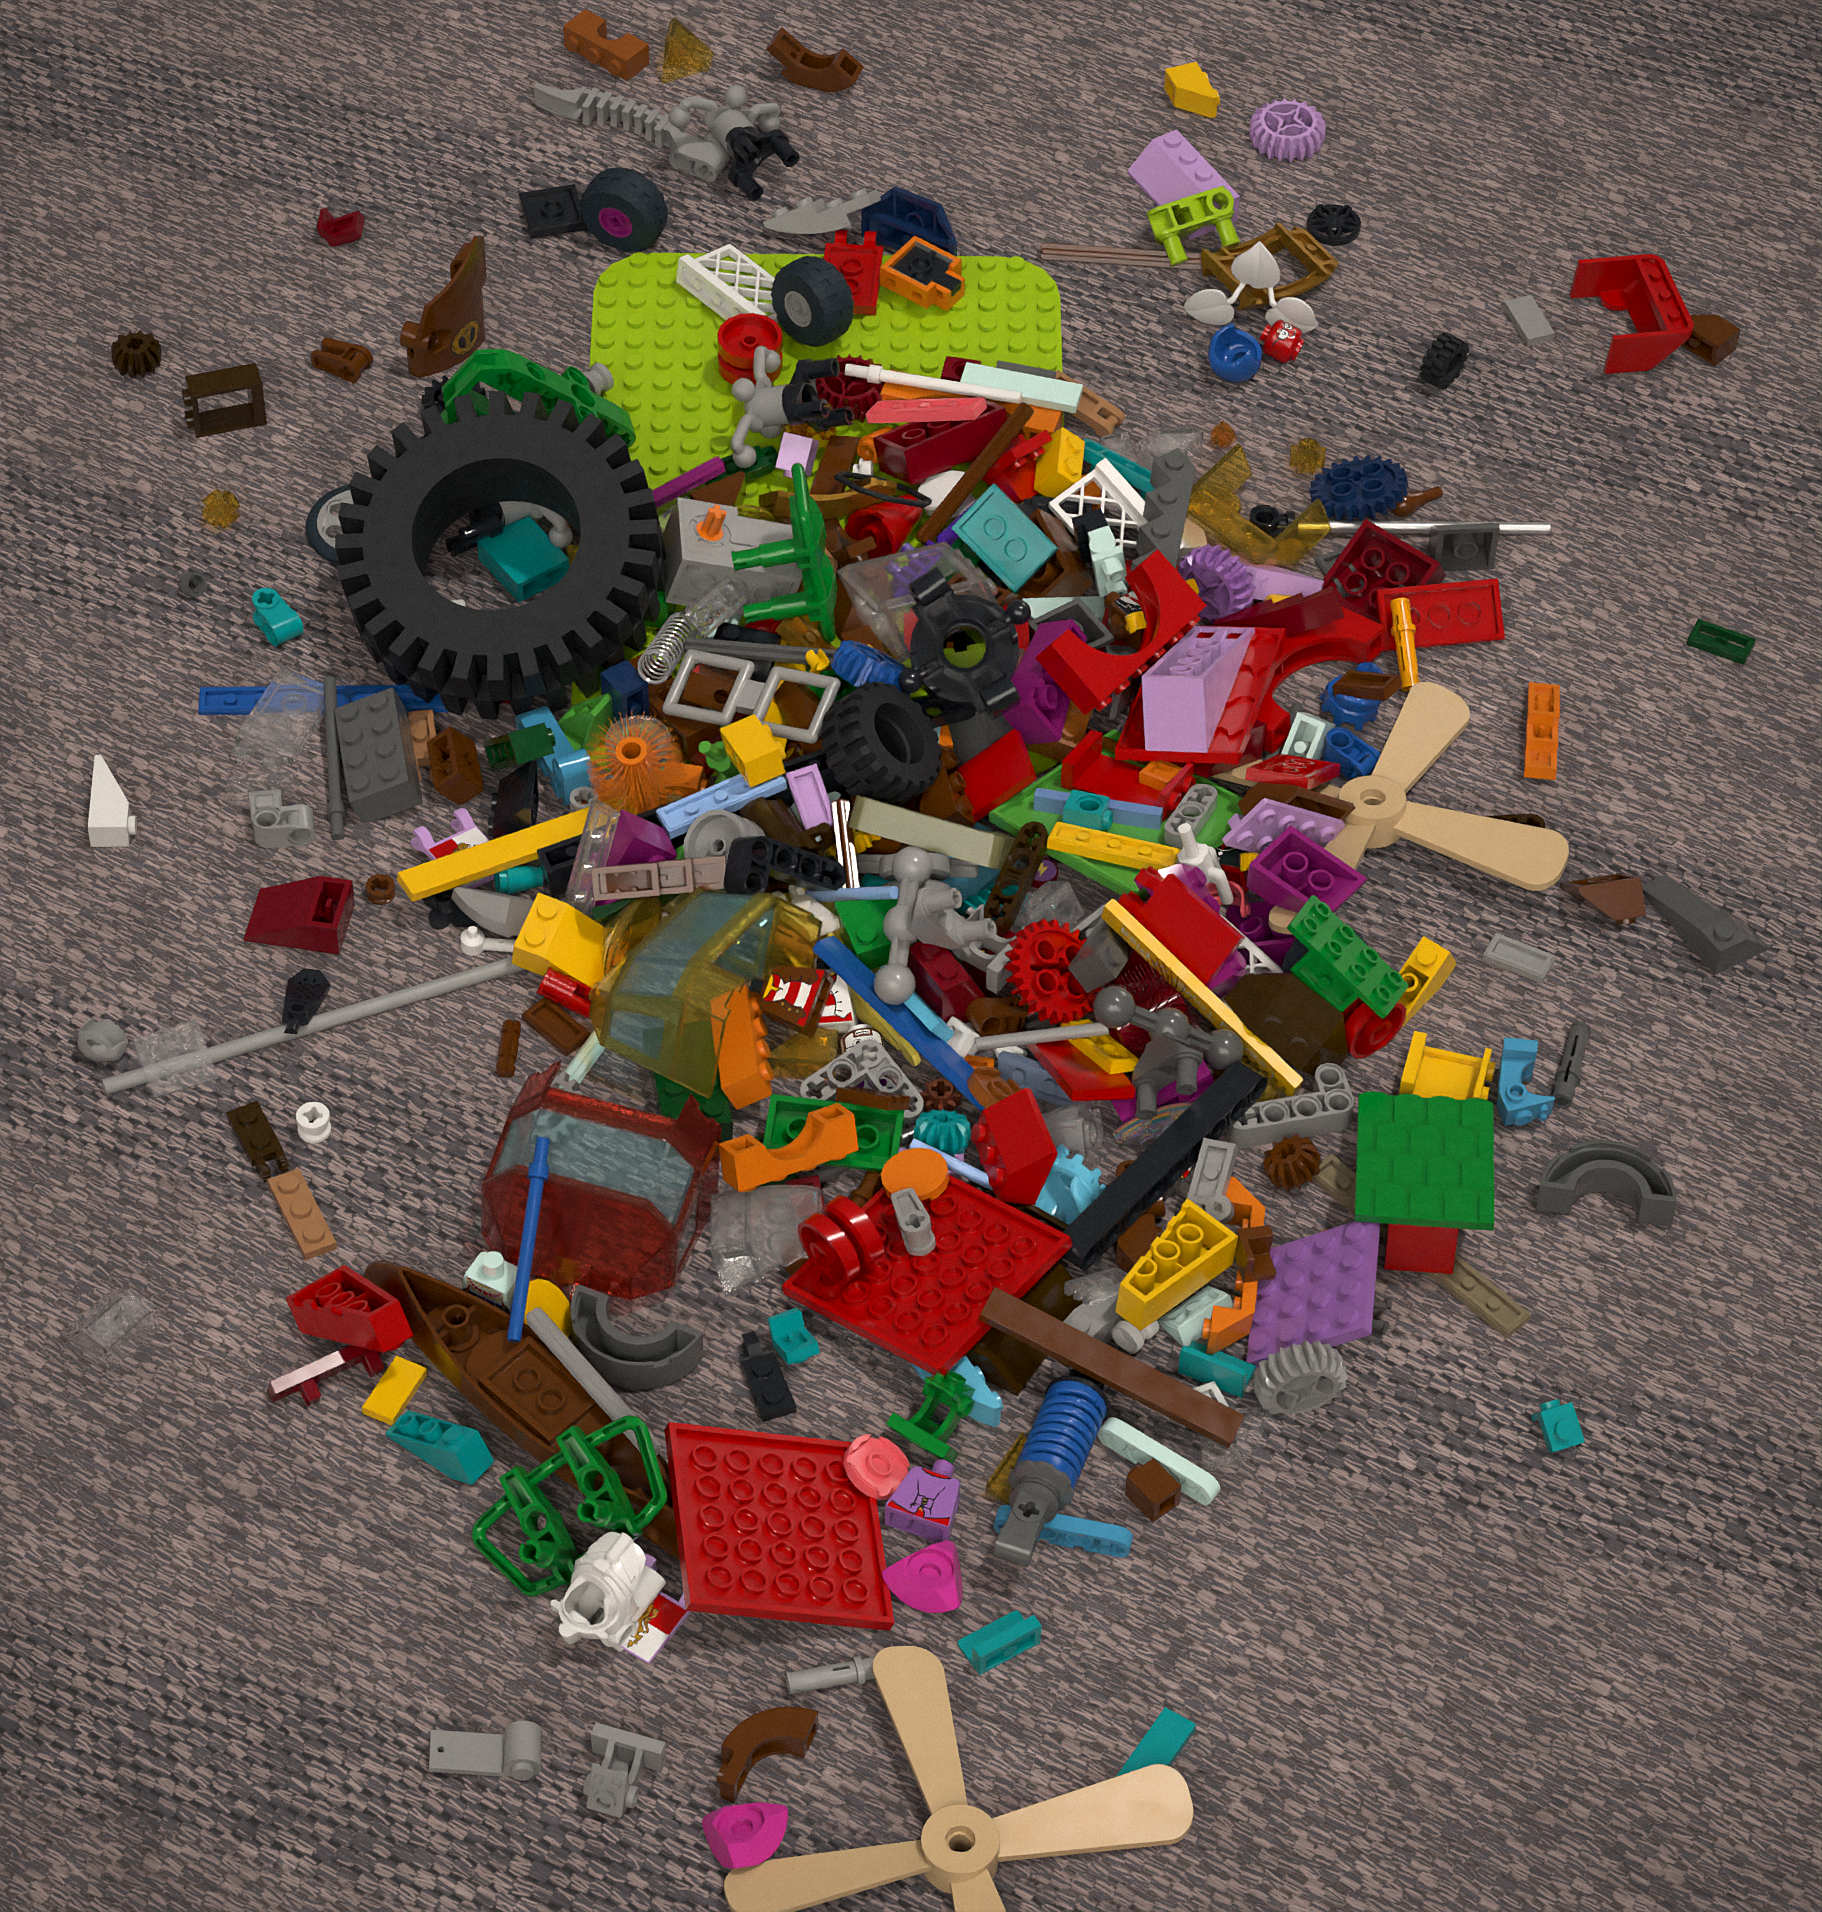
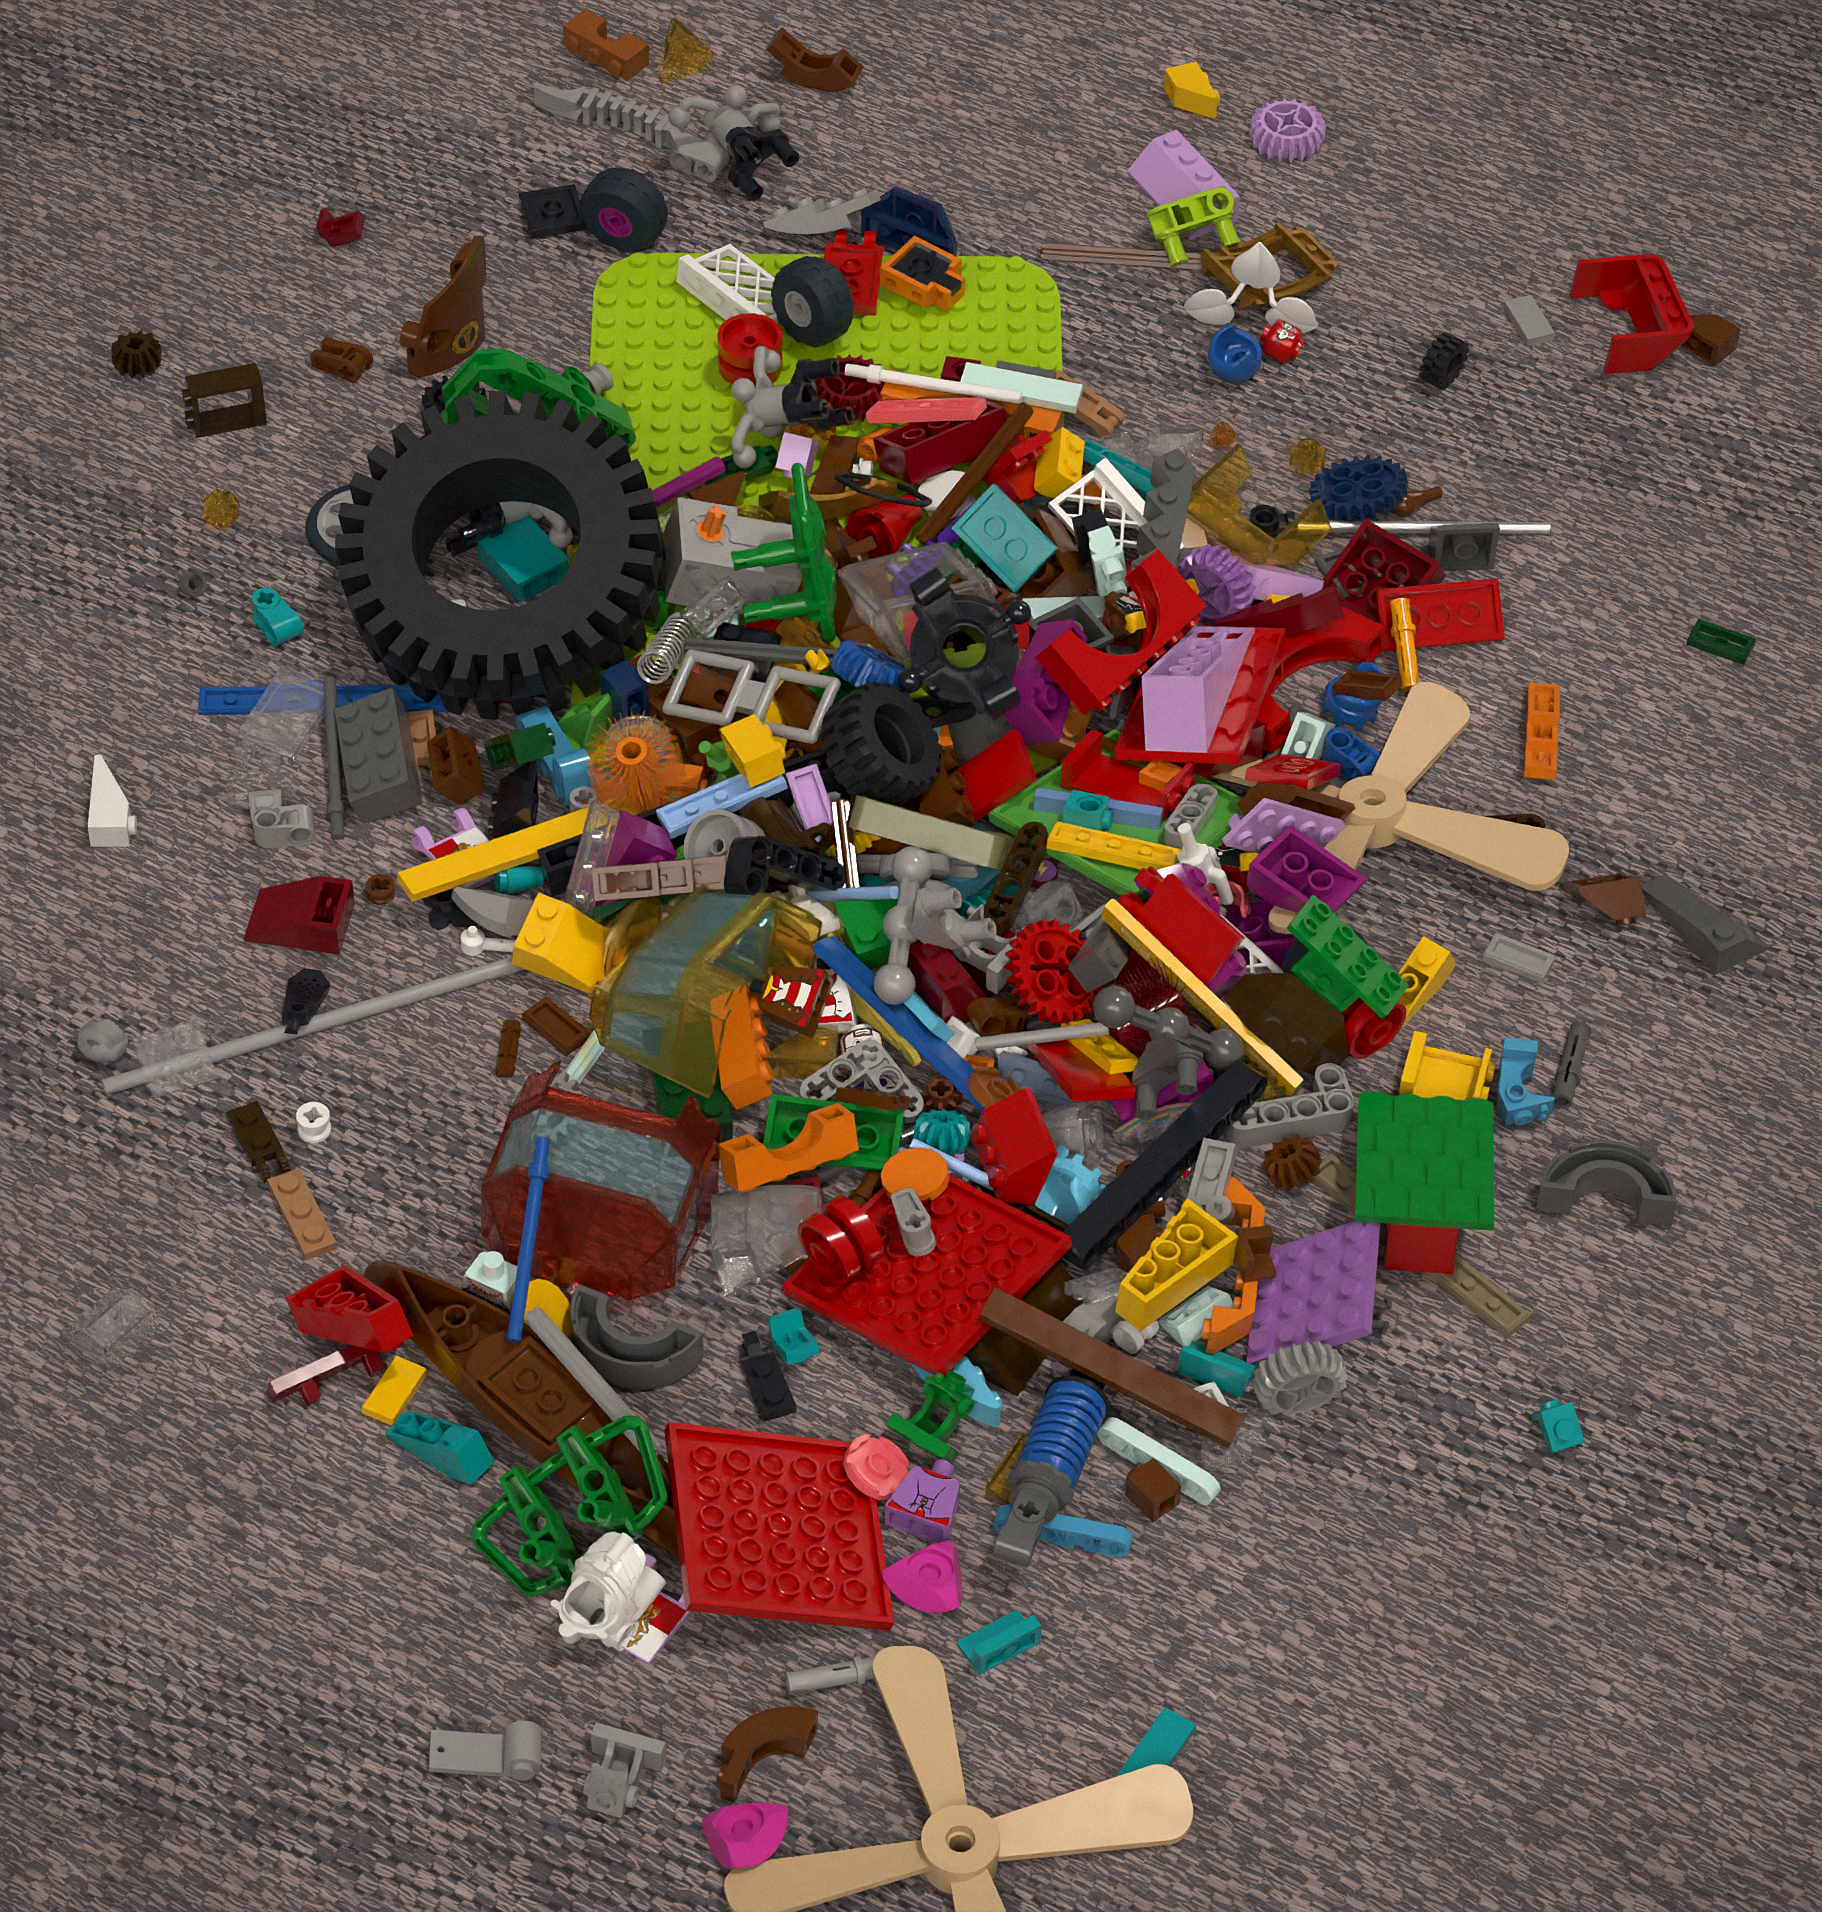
red hinge [536,967,600,1018] -> none
black wheel [1307,204,1361,246] -> none

